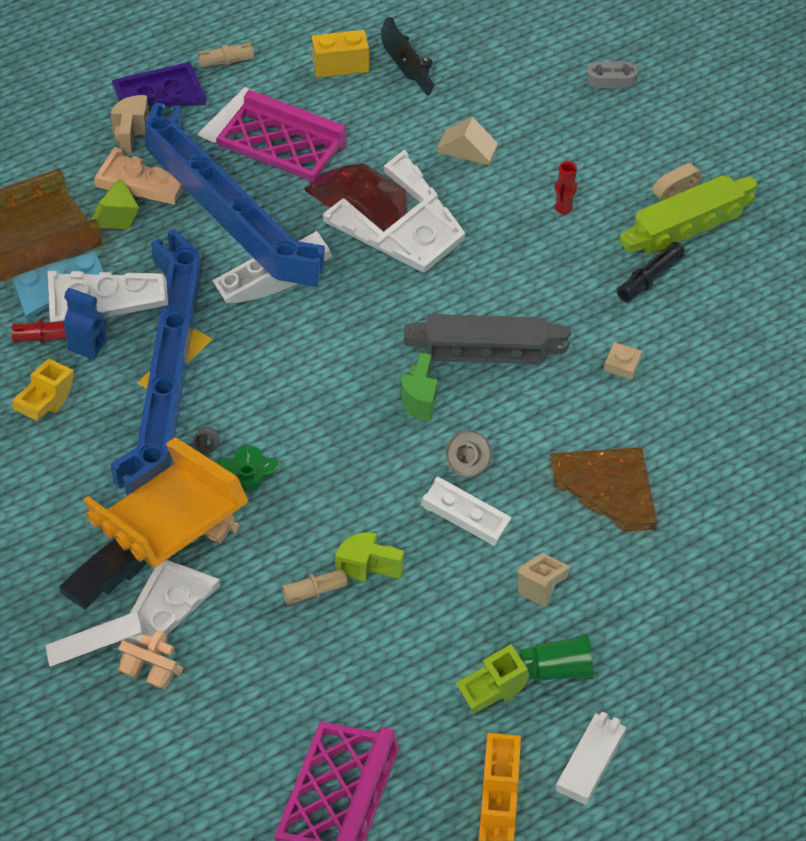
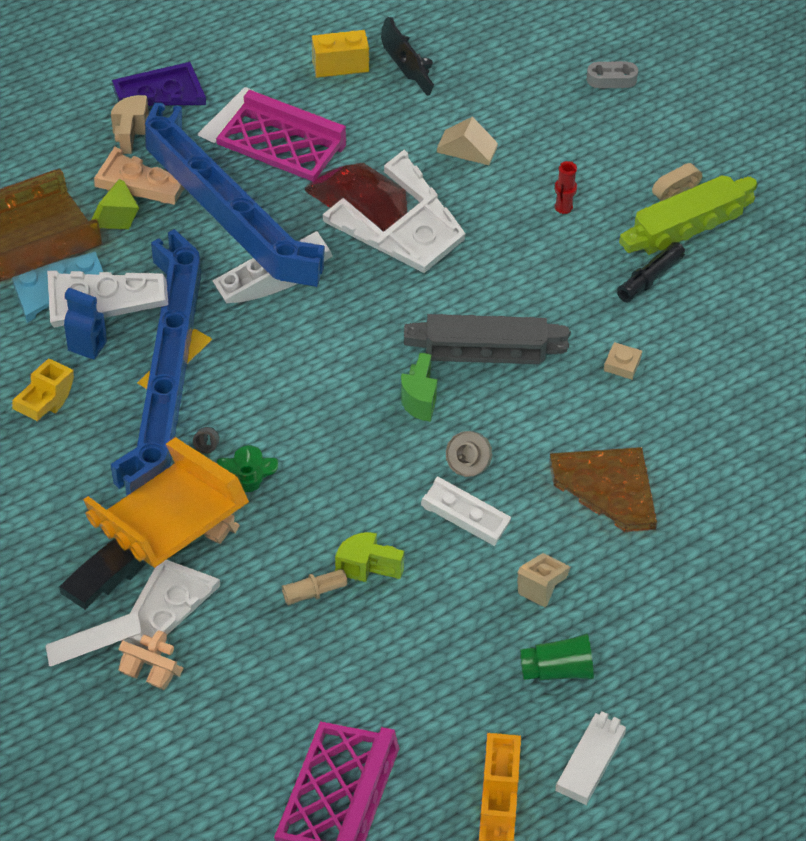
red axle [11,320,66,344] -> none
tan pin [198,42,254,69] -> none
lime brick [456,644,529,714] -> none

